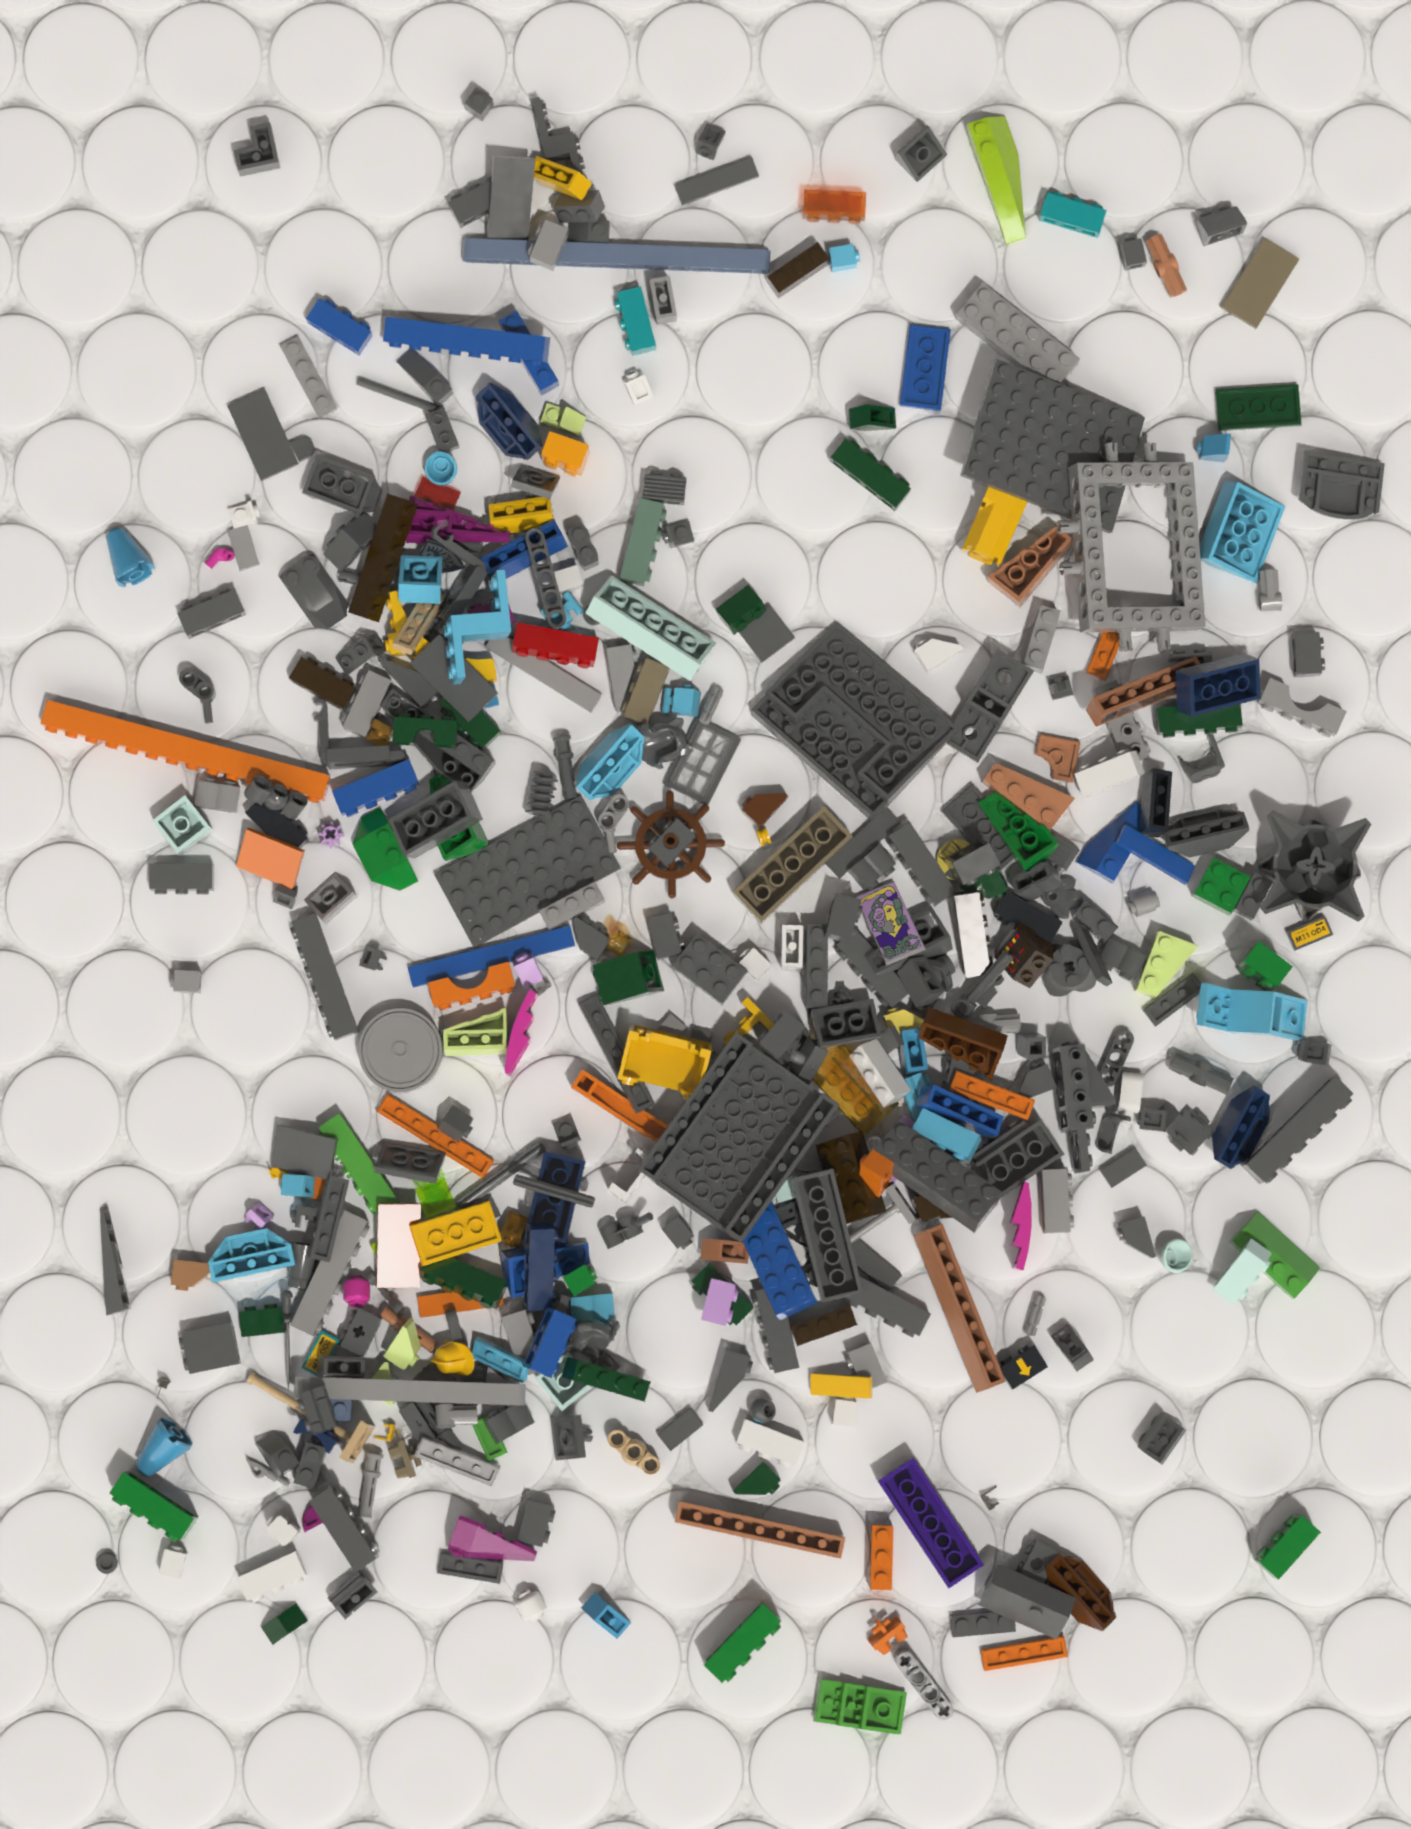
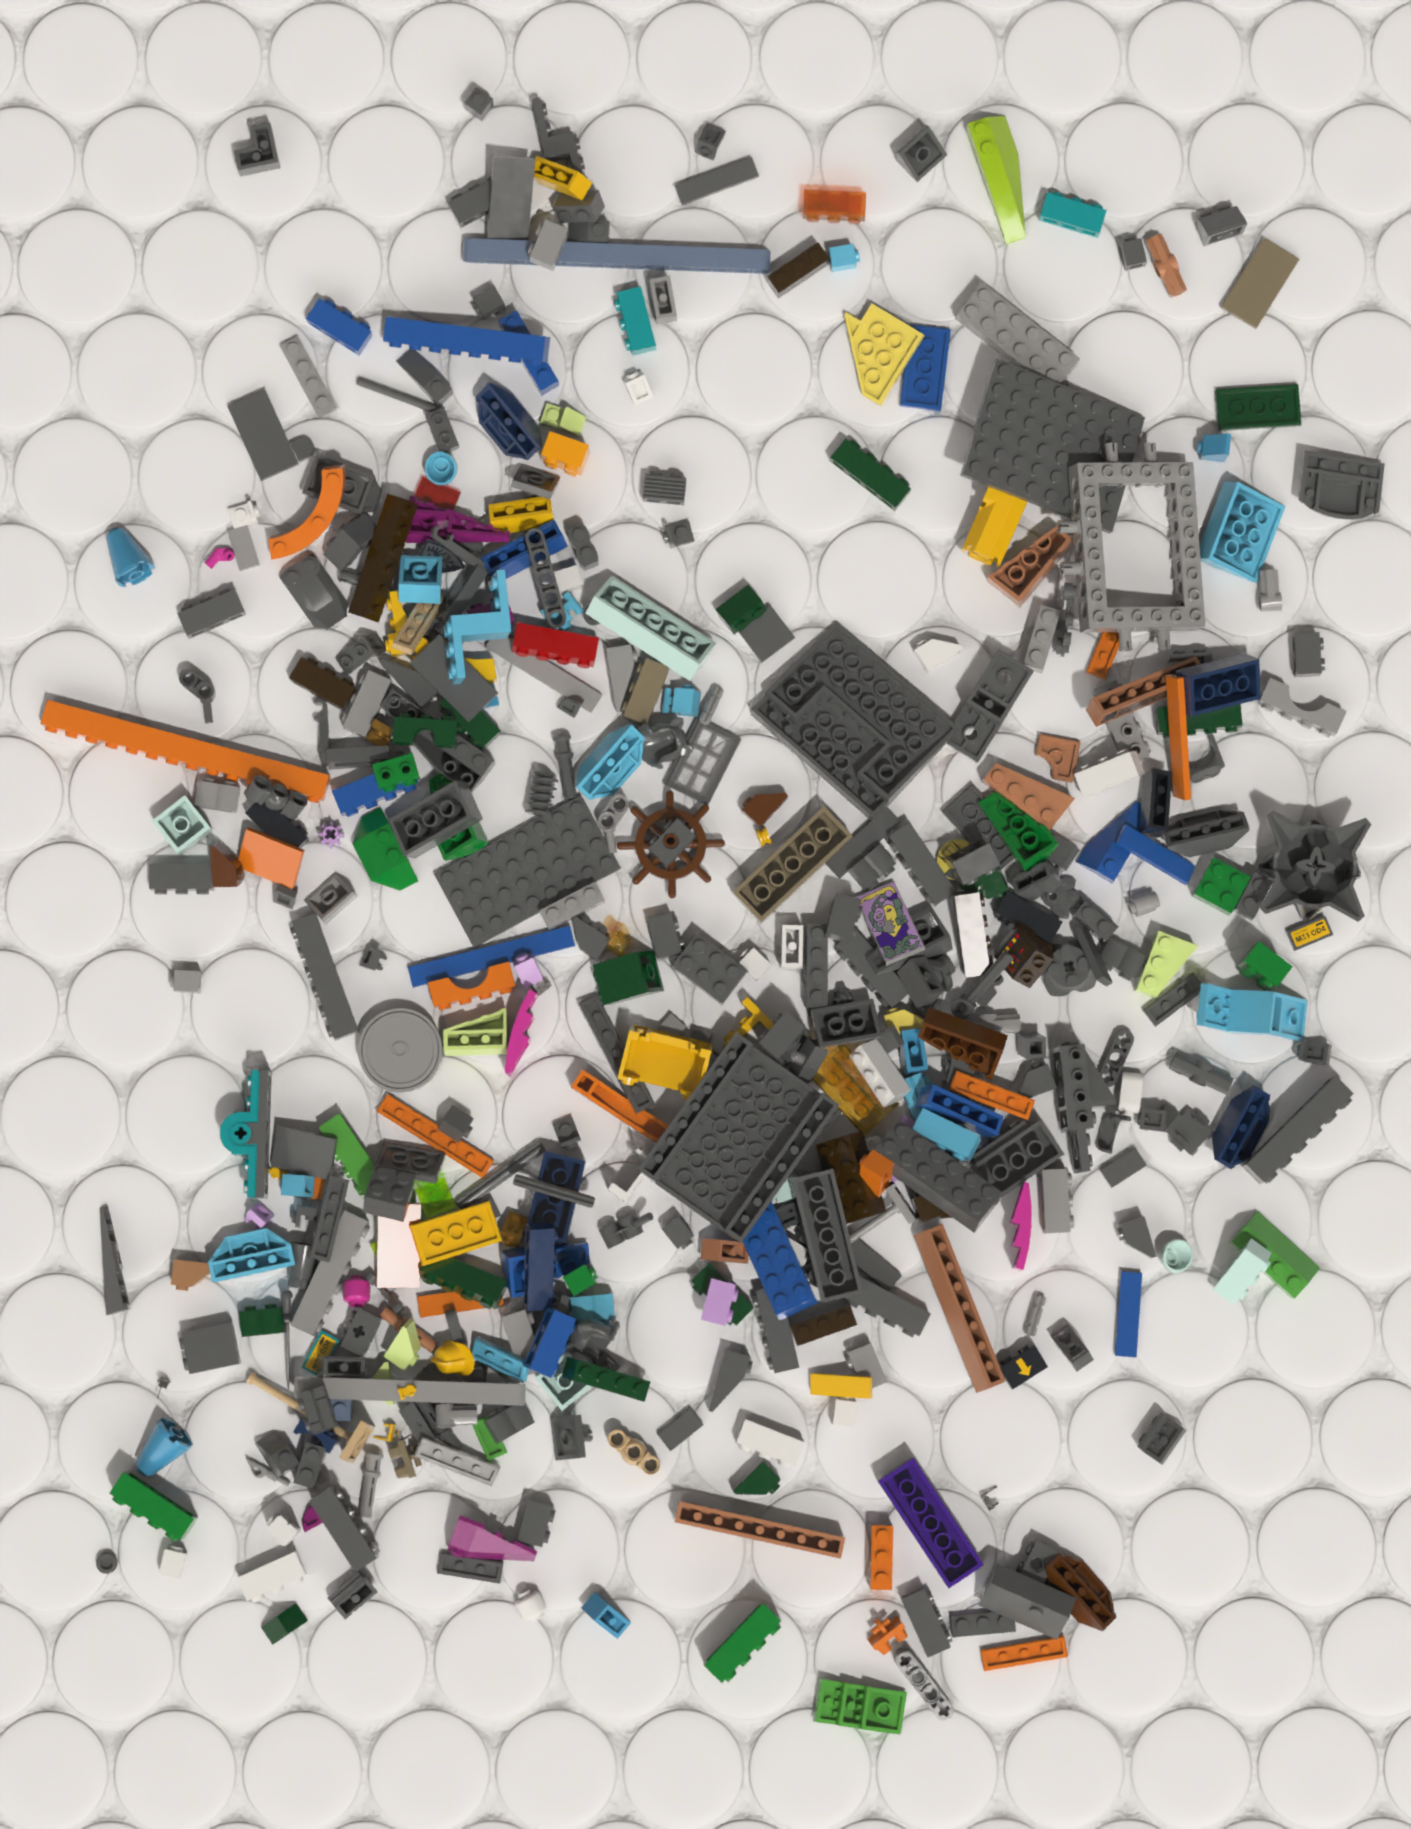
sand green brick [620,498,667,587] -> none
dark grey piece [749,1397,776,1424] -> none
dark green slope [849,404,896,431] -> none
dark grey tile [1047,675,1073,701] -> none
green brick [1255,1514,1321,1580] -> none
none -> reddish brown slope [210,842,245,887]
none -> piece [220,1070,272,1199]
none -> orange brick [268,465,346,560]
none -> dark grey brick [363,1165,416,1222]
none -> green brick [372,753,421,793]
none -> yellow piece [397,1384,417,1400]
none -> dark grey brick [472,286,505,320]
none -> dark grey tile [557,697,584,718]
none -> light yellow wing [844,303,925,406]
none -> dark grey brick [901,1588,952,1658]
none -> dark grey plant [1056,582,1077,657]
none -> blue tile [1115,1271,1142,1358]
none -> orange tile [1166,674,1191,800]

